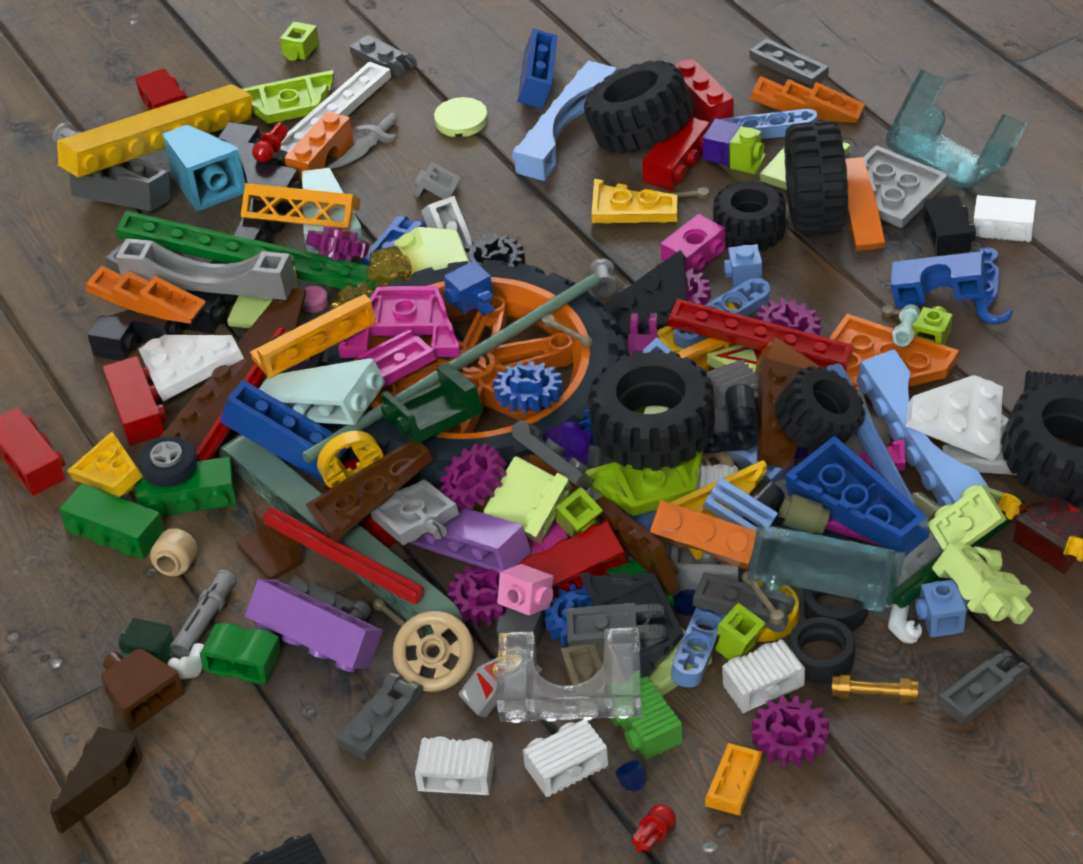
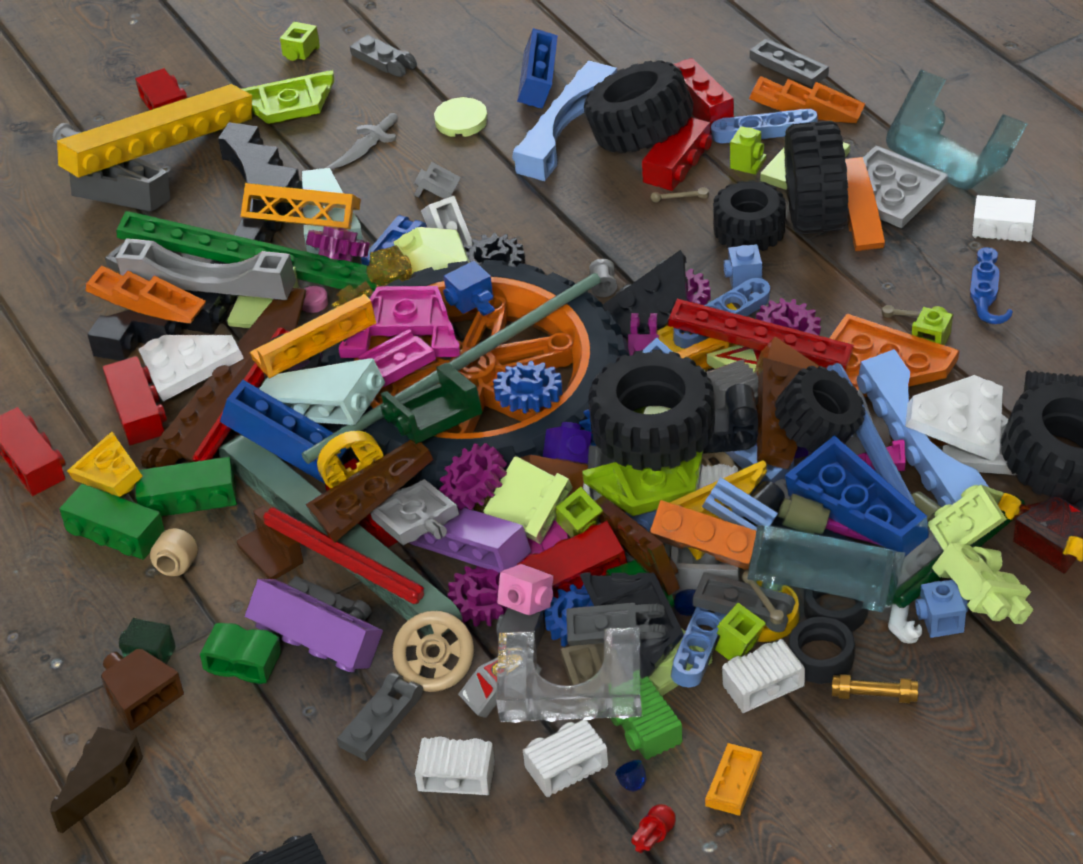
black wheel [139,436,197,487] -> none
medium azure slope [162,125,245,212] -> none
white arm [168,643,204,679] -> none
light grey pin [170,569,237,657] -> none
red axle [252,122,289,163] -> none
white plate [279,62,391,159] -> none
orange arch [285,111,354,181] -> none
dark tan hinge [373,598,425,639] -> none
dark grey plate [512,421,595,490] -> none
dark tan hinge [542,315,593,348] -> none
yellow wing [592,179,678,224] -> none
dark pink brick [661,214,726,274] -> none
dark purple brick [703,119,741,166] -> none
magenta gear [752,696,829,768] -> none
blue arch [891,251,987,308] -> none
light aqua bar [892,304,920,347] -> none
black brick [923,195,976,256] -> none
dark grey hinge [937,650,1030,726] -> none

